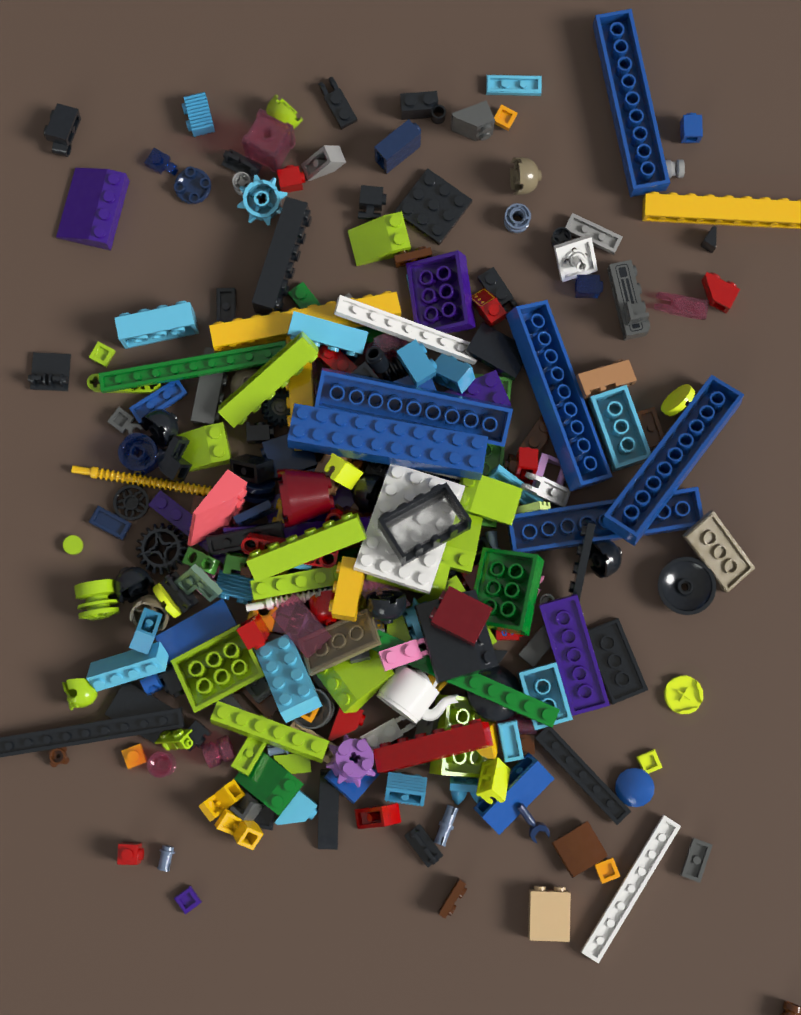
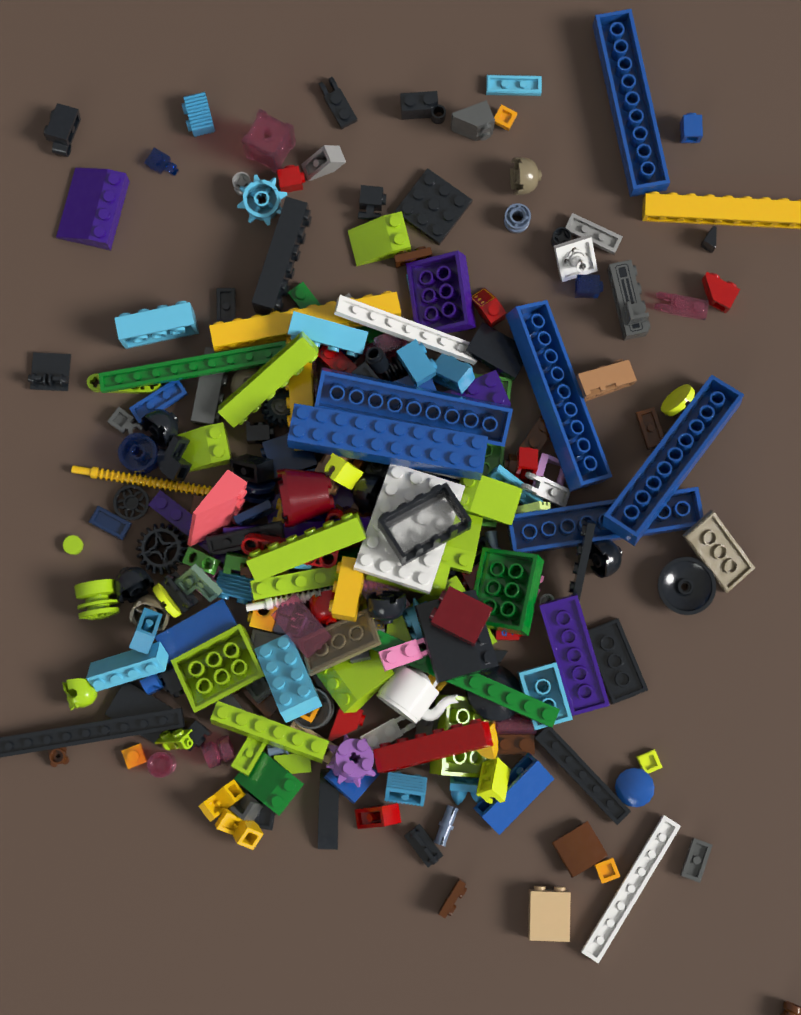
lime tile [89,341,116,368] -> none
red brick [117,842,144,865] -> none
sand blue pin [157,845,175,872] -> none
dark blue dish [174,166,211,204] -> none
dark purple tile [174,886,202,914] -> none
black hinge [221,149,263,181] -> none
red brick [236,613,270,650] -> none
lime cylinder [266,94,303,131] -> none
medium azure slope [274,790,319,825] -> none
dark blue brick [374,119,421,174] -> none
black hinge [478,267,518,319] -> none
medium azure tile [497,719,524,763] -> none
dark blue piece [516,803,550,844] -> none
dark grey tile [518,625,551,667] -> none
medium azure brick [588,385,651,472] -> none
neon yellow tile [664,675,703,714] -> none
light grey wheel [665,159,685,178] -> none

